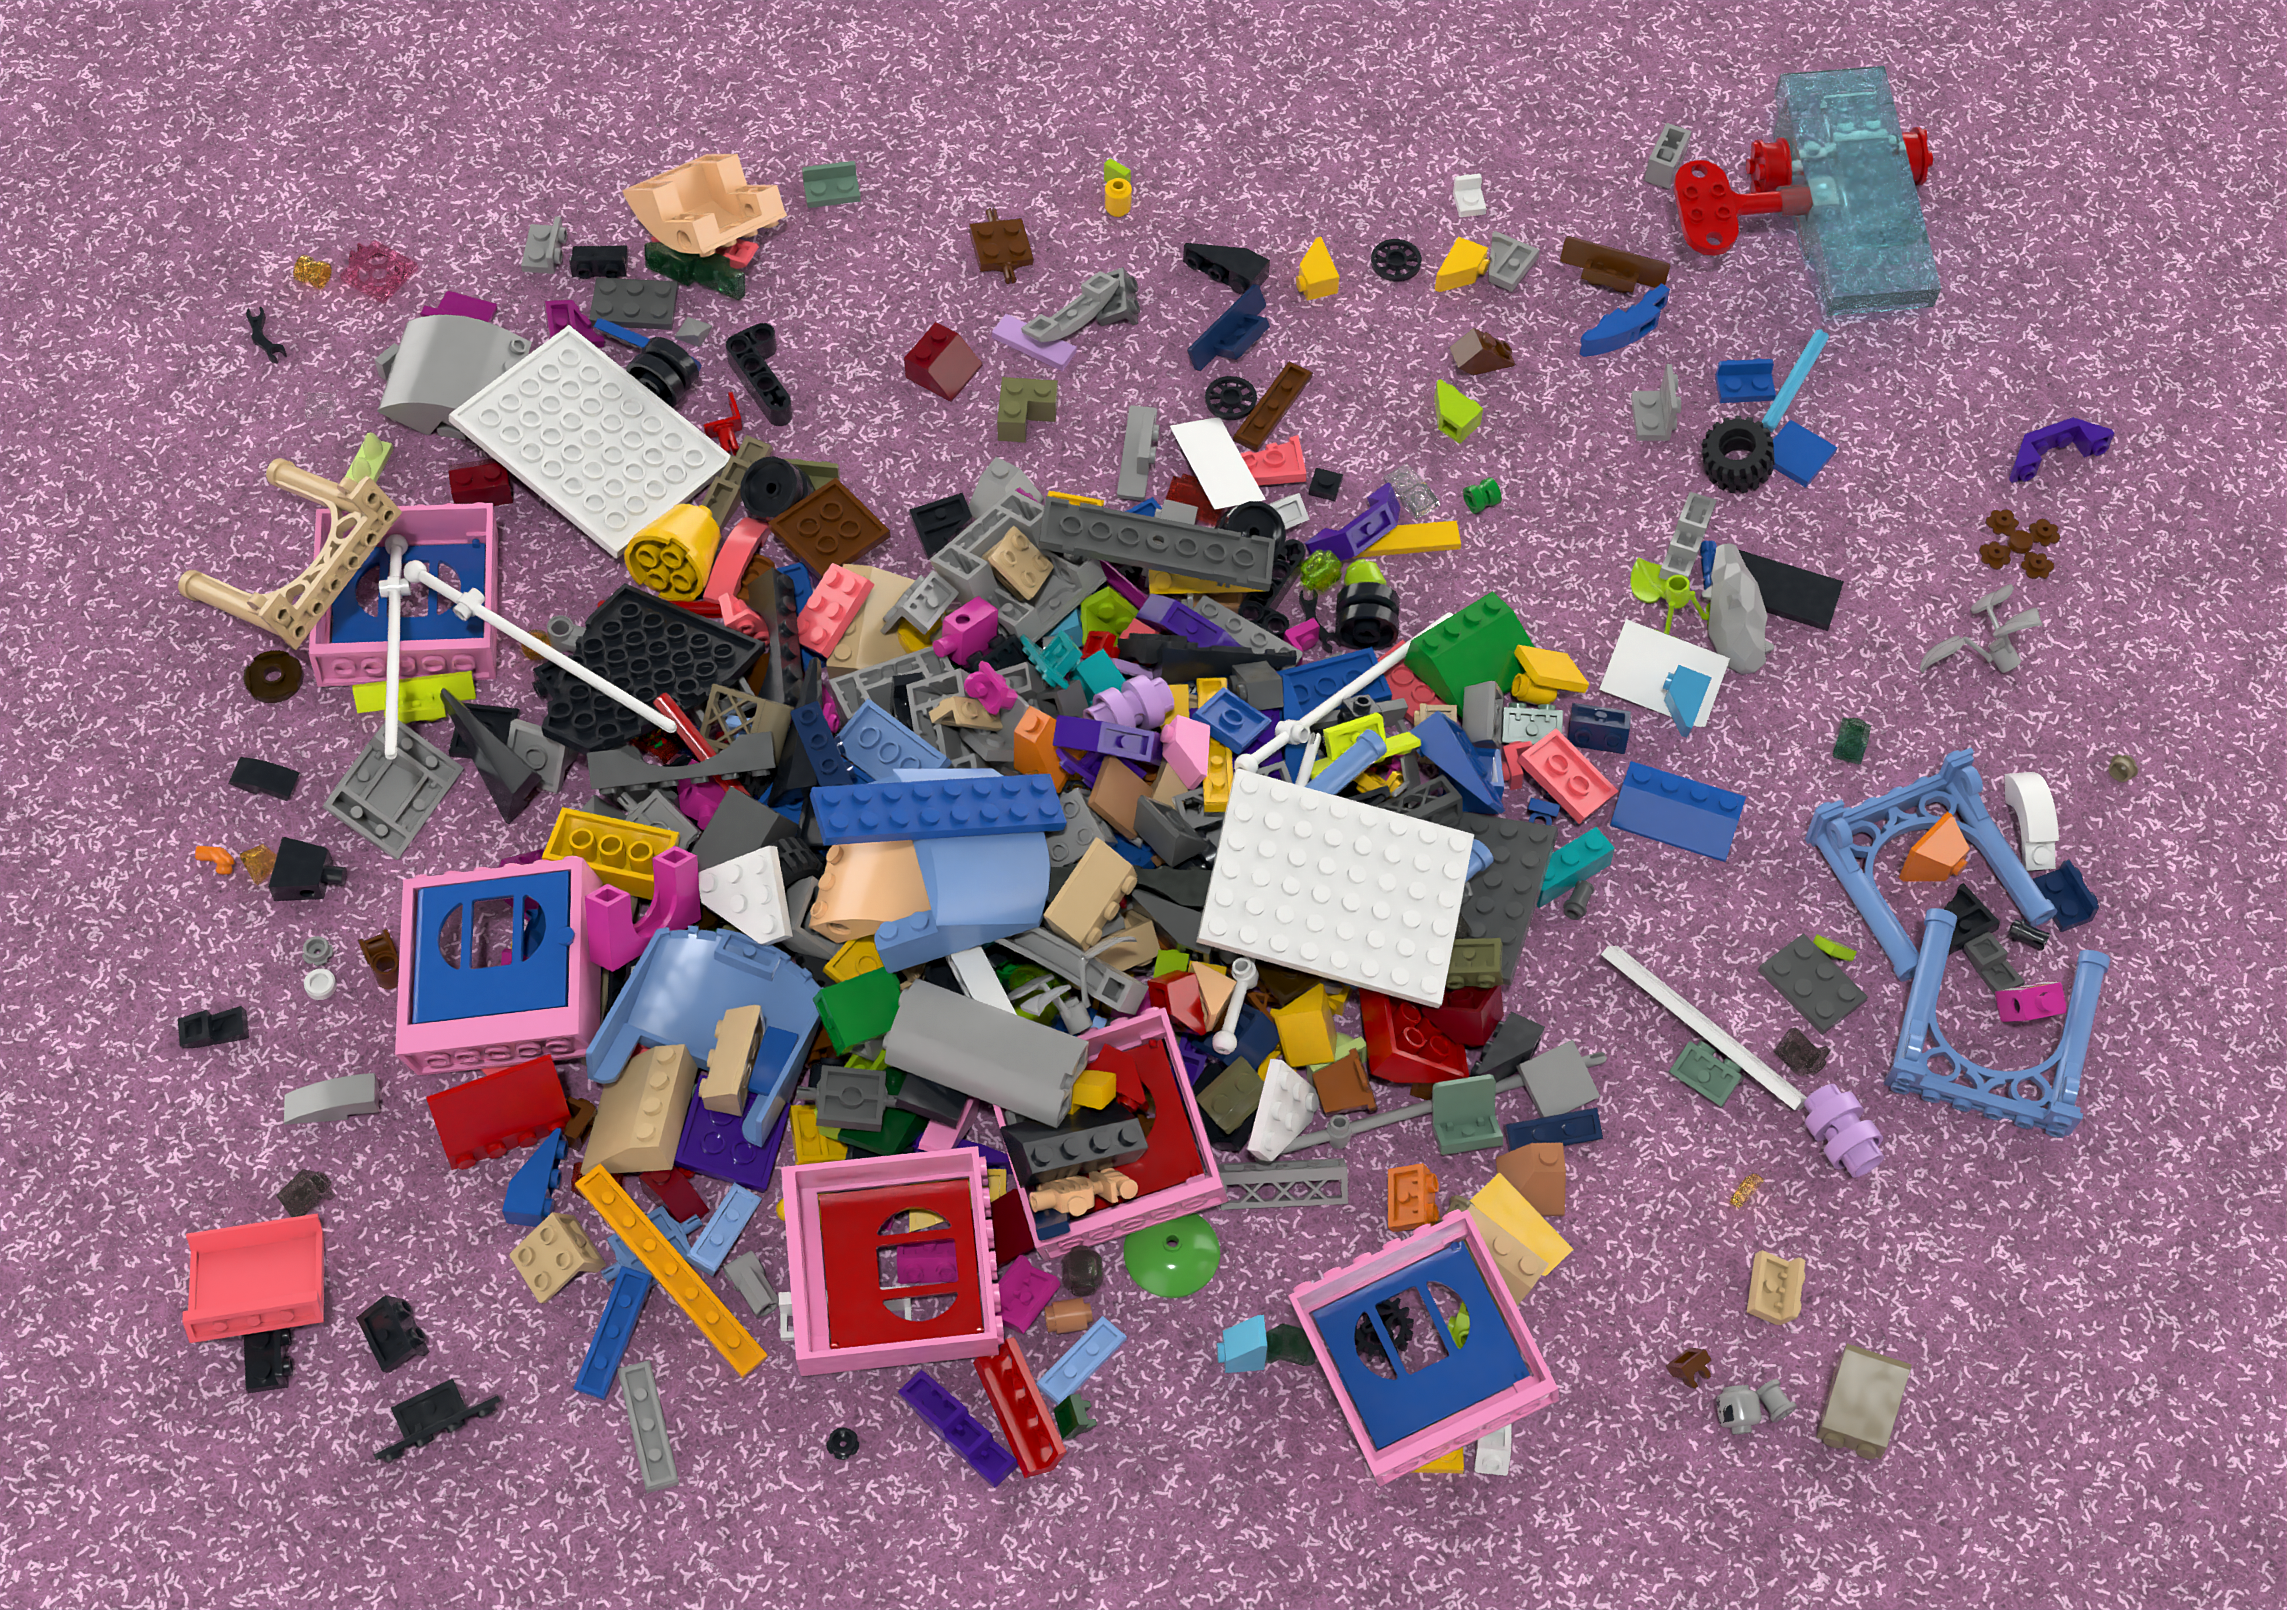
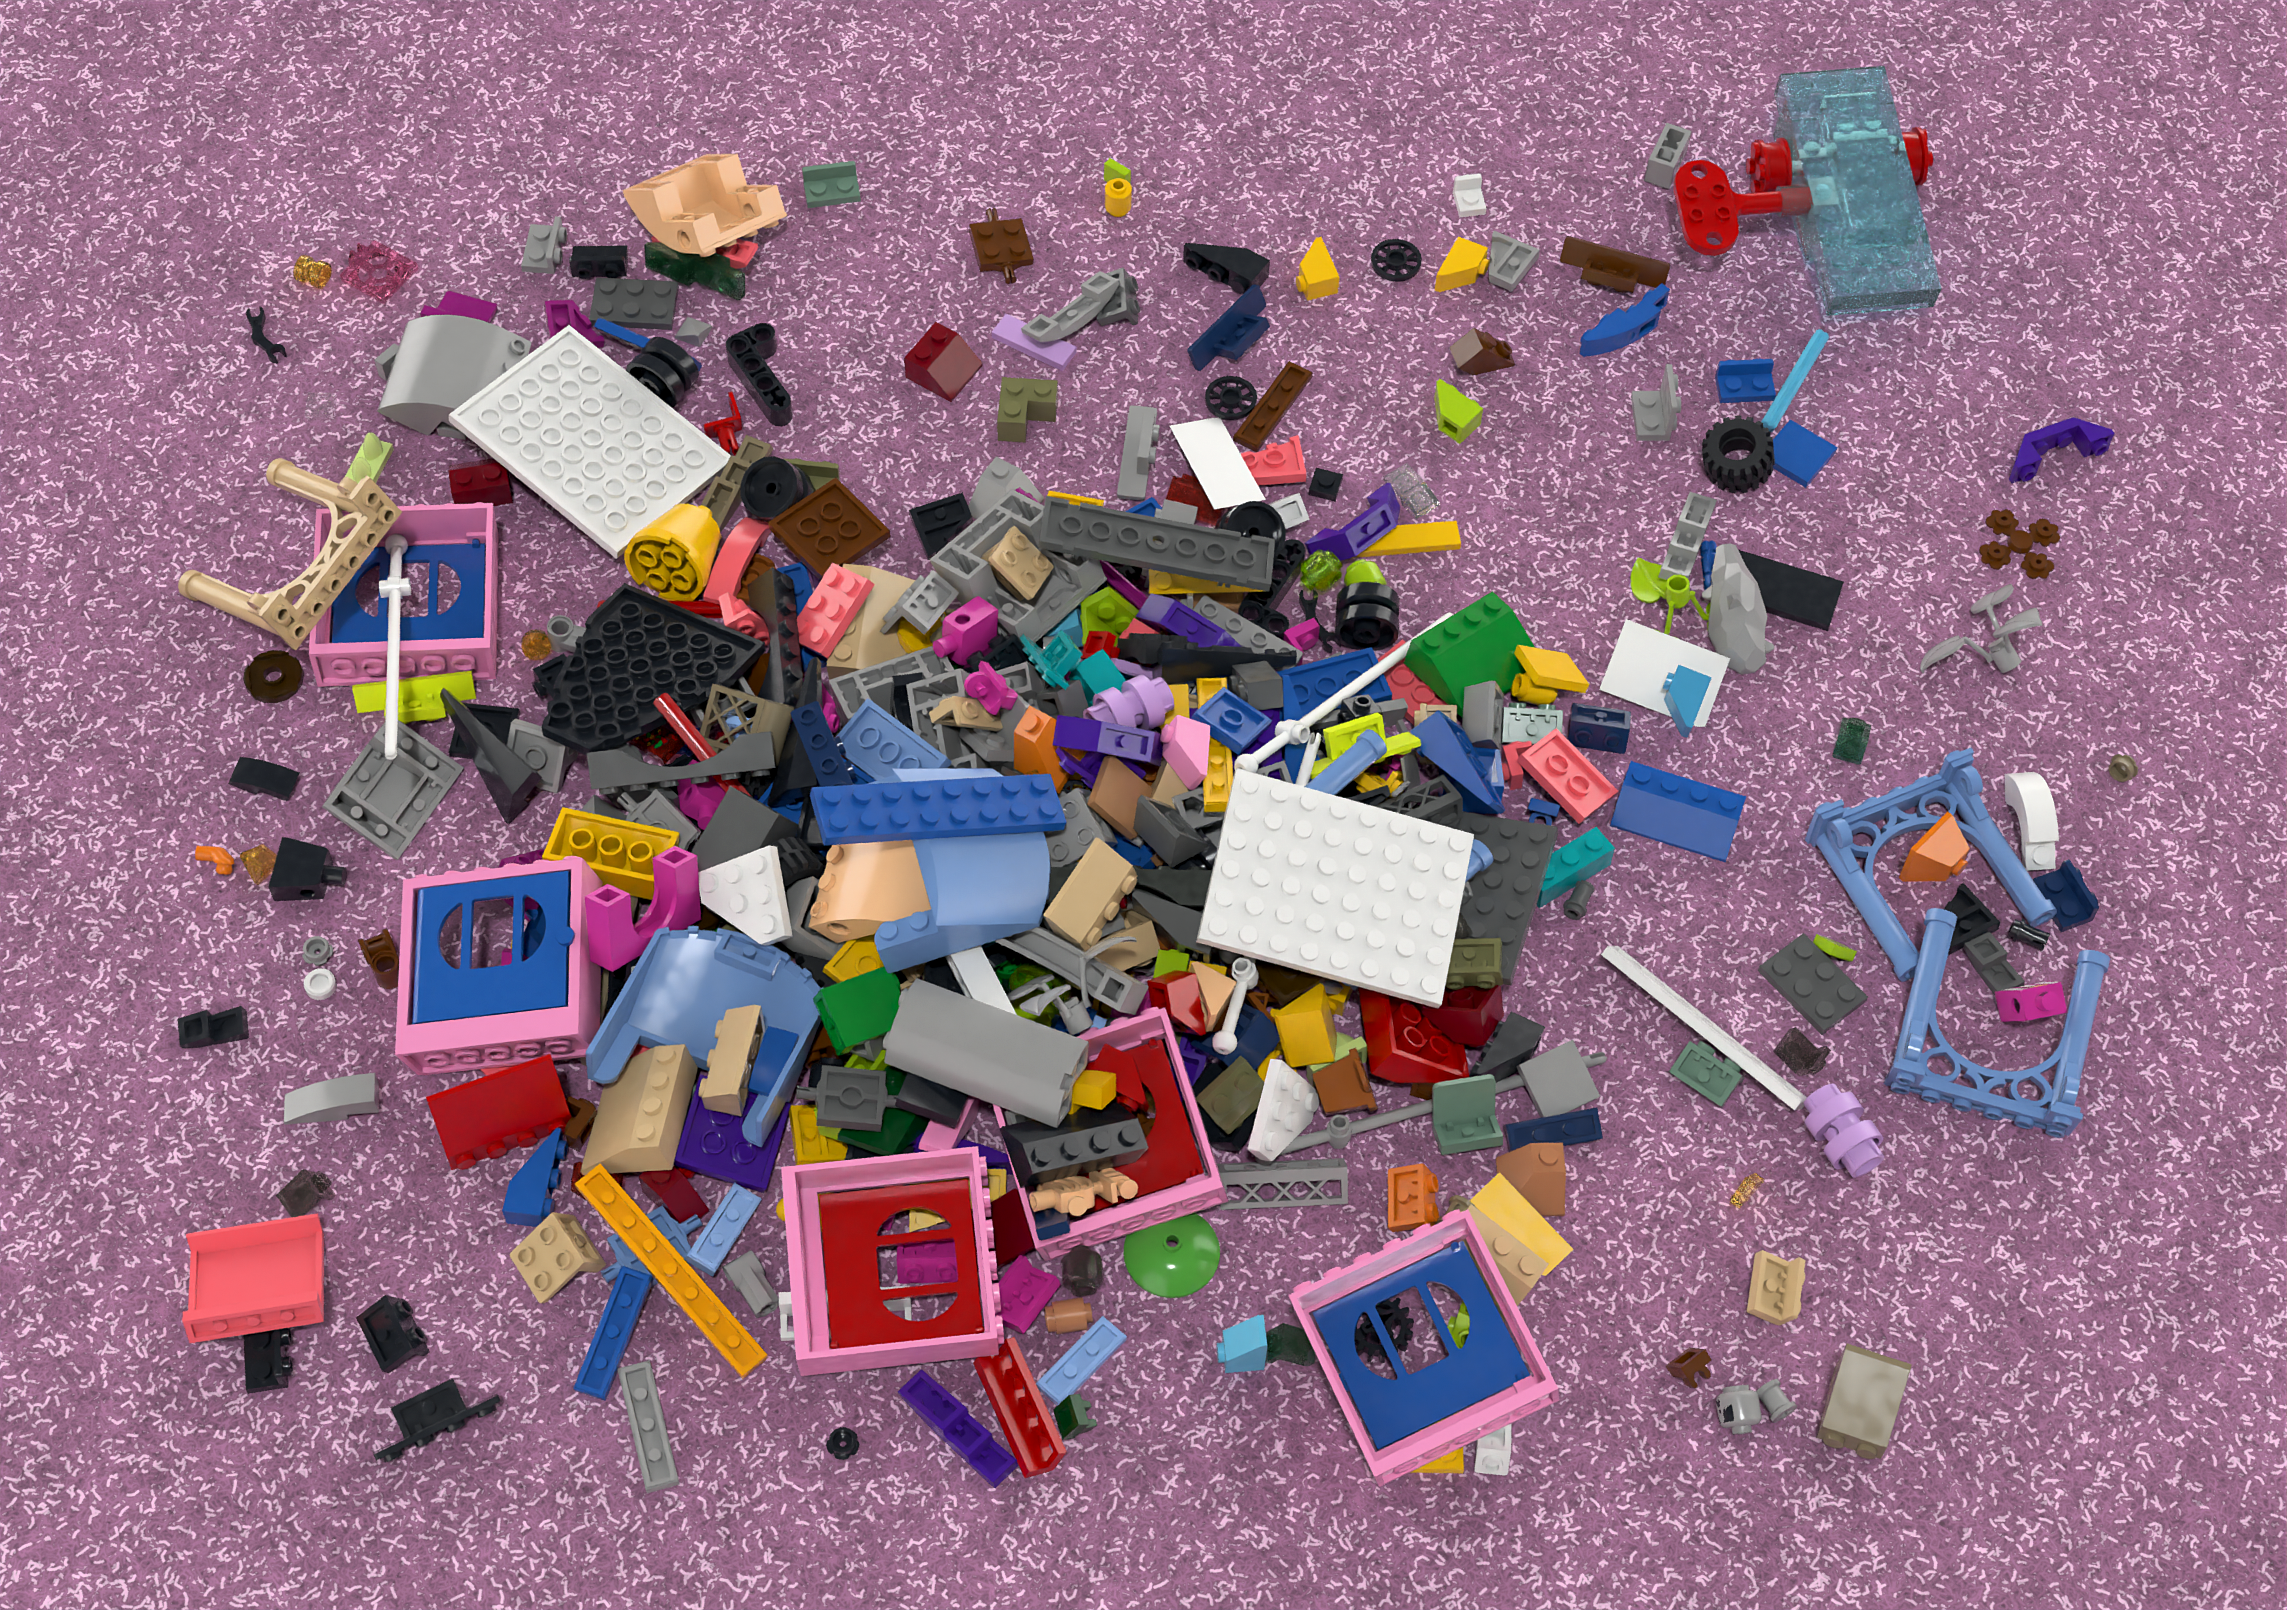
white bar [404,560,677,733] -> none
green wheel [1463,477,1502,514] -> none

